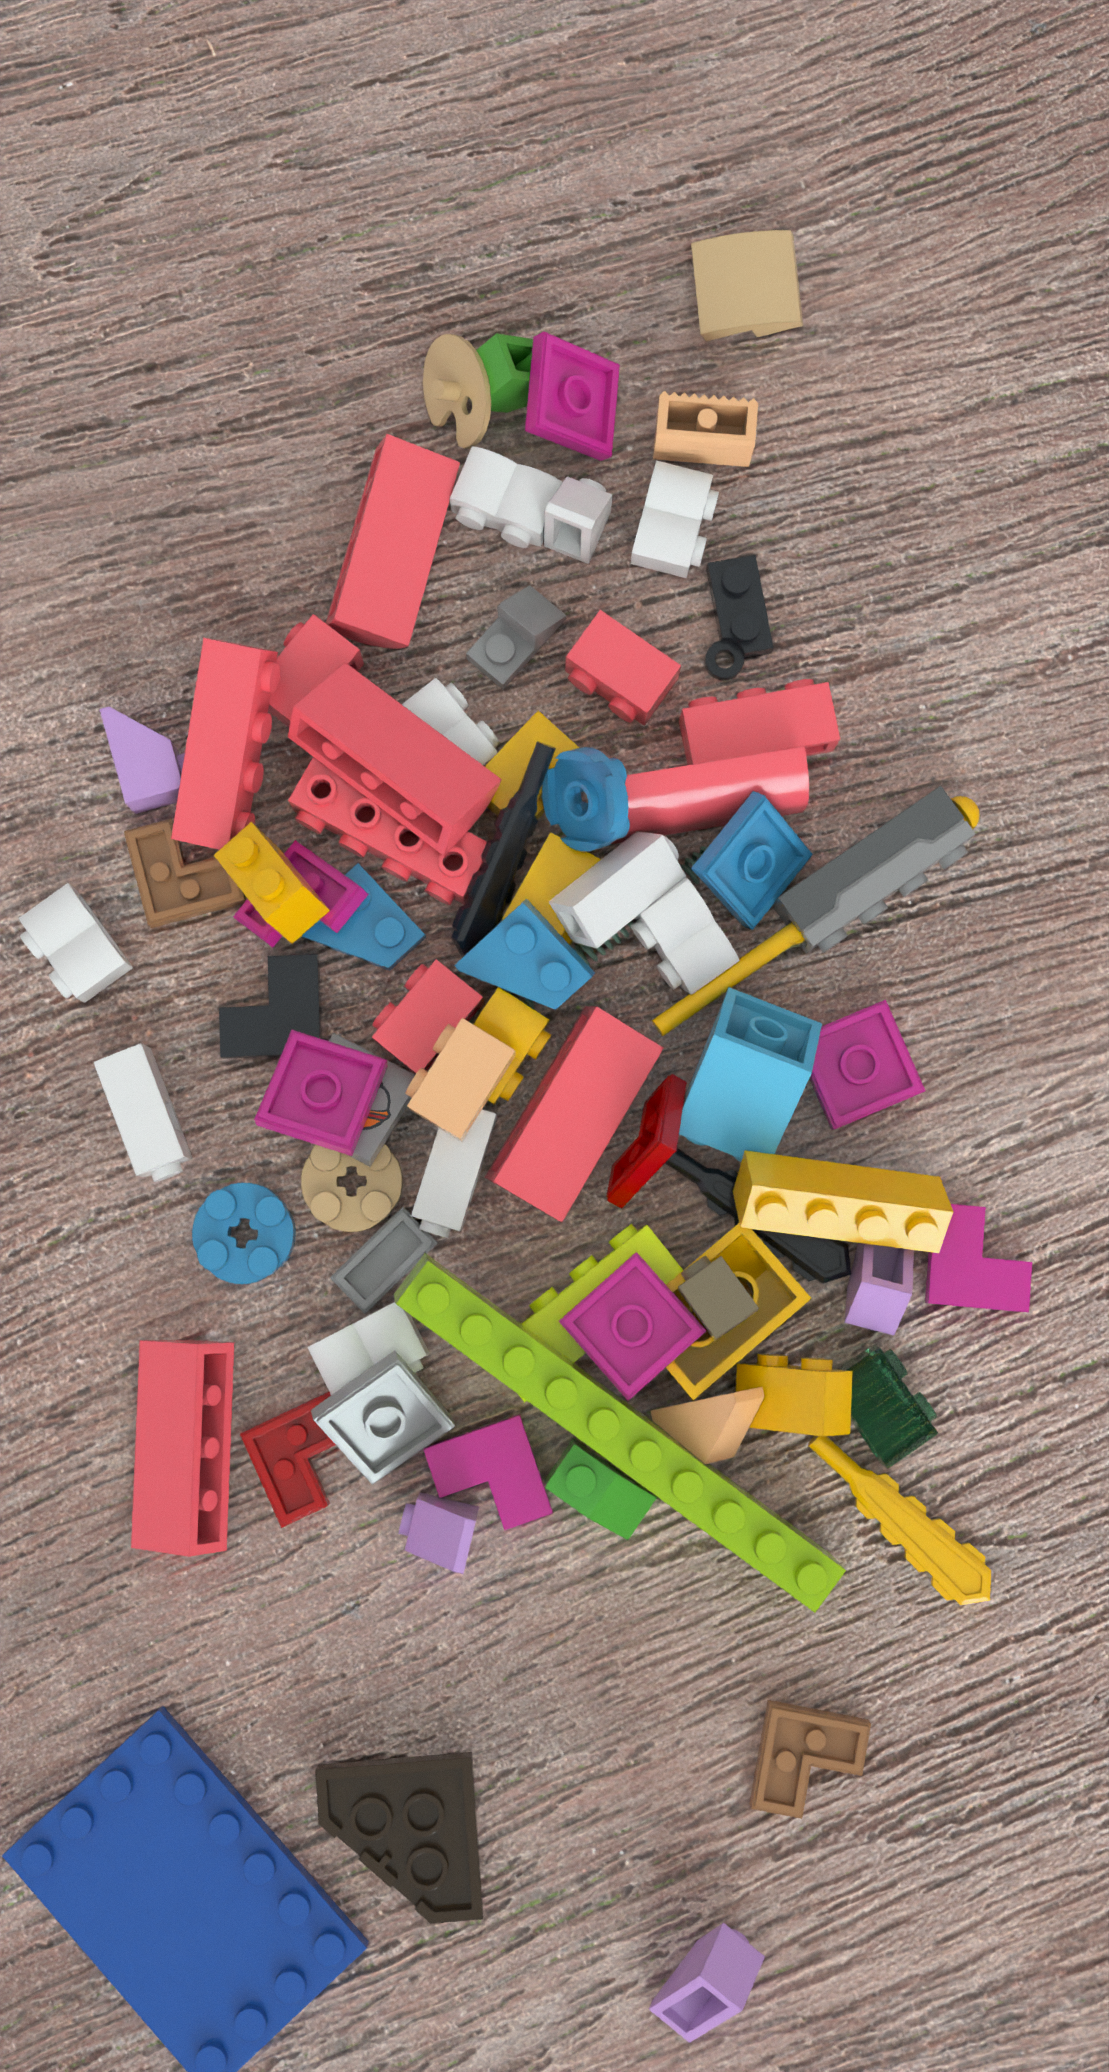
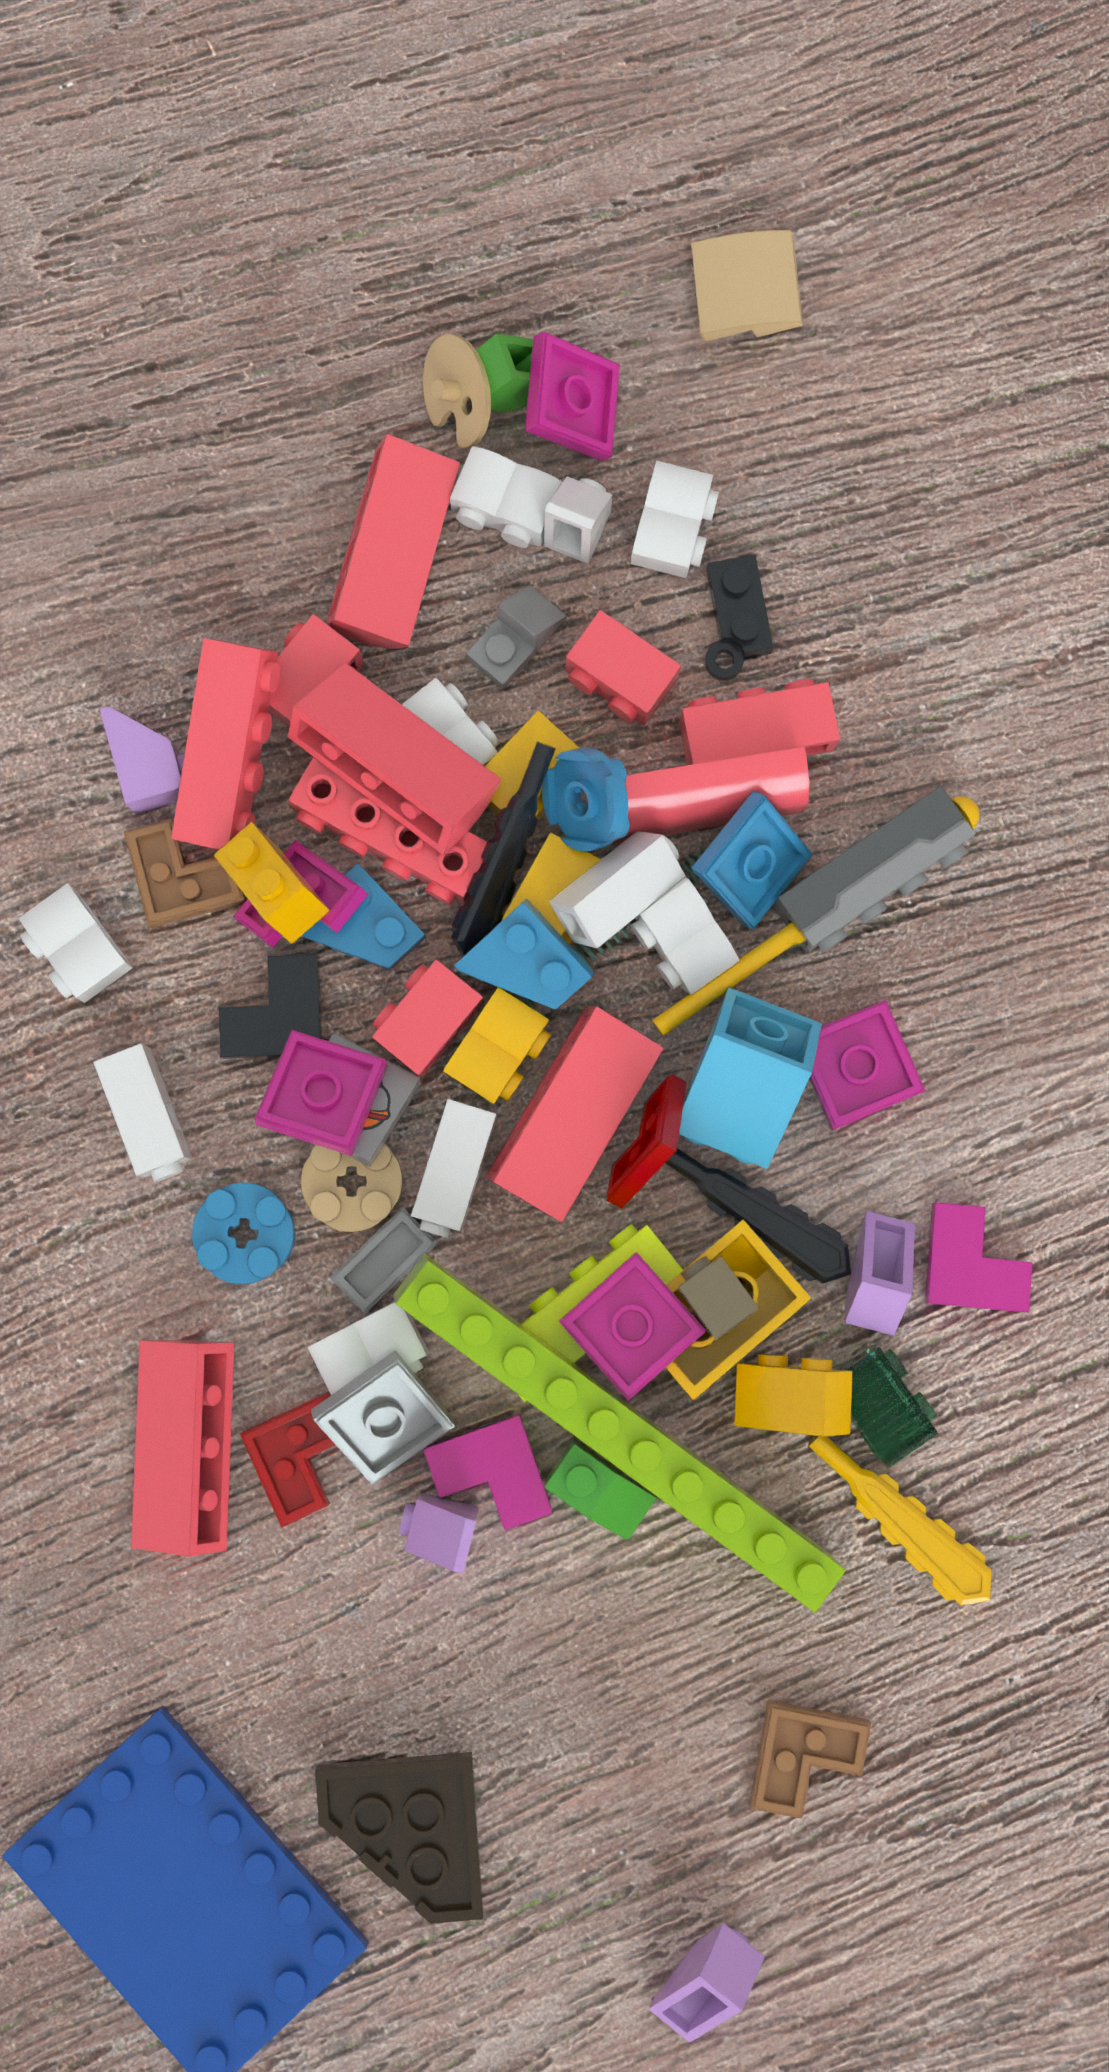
light nougat brick [405,1018,516,1142] -> none
light nougat slope [650,1387,764,1464] -> none
light nougat brick [653,391,758,467] -> none
yellow brick [733,1150,953,1253] -> none

